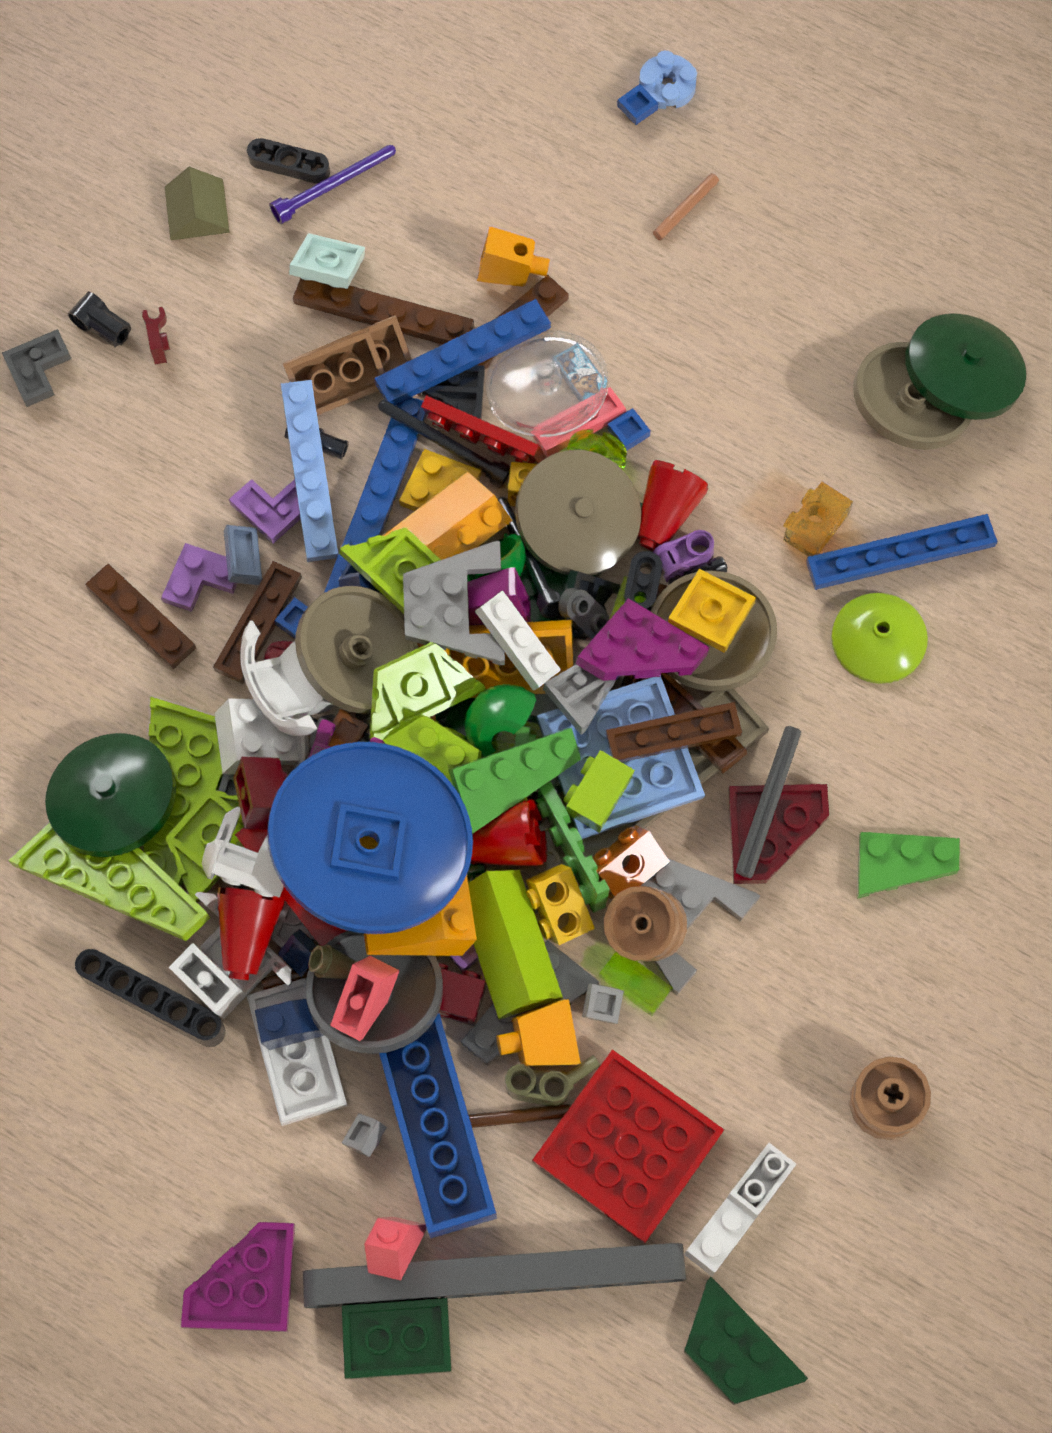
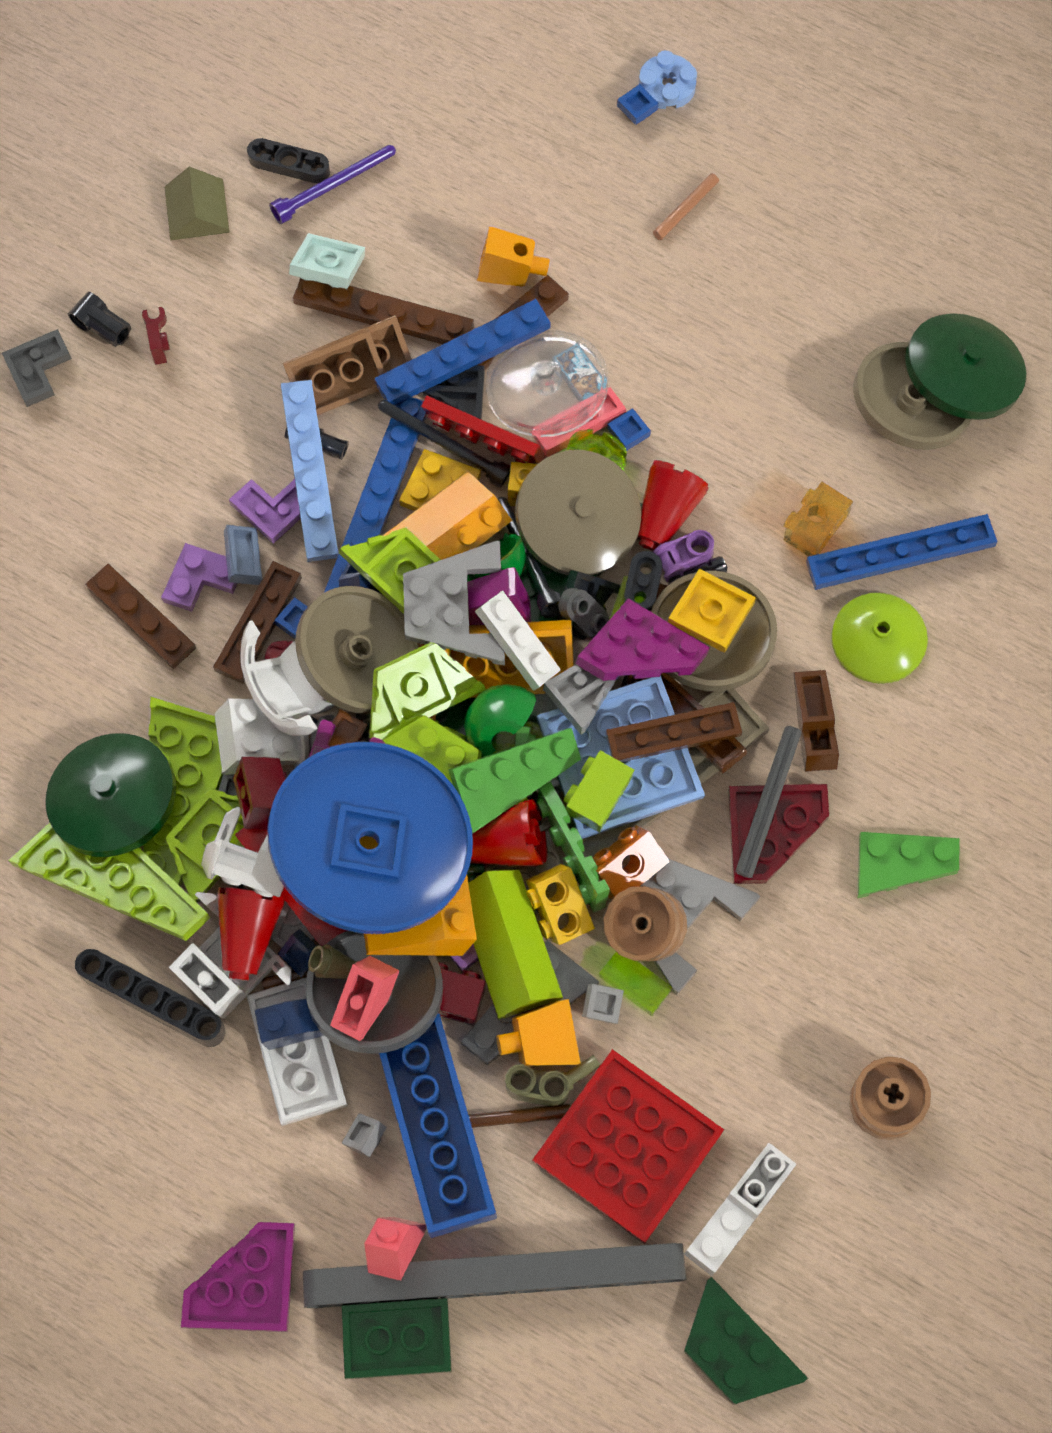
none -> reddish brown slope [794,670,839,772]

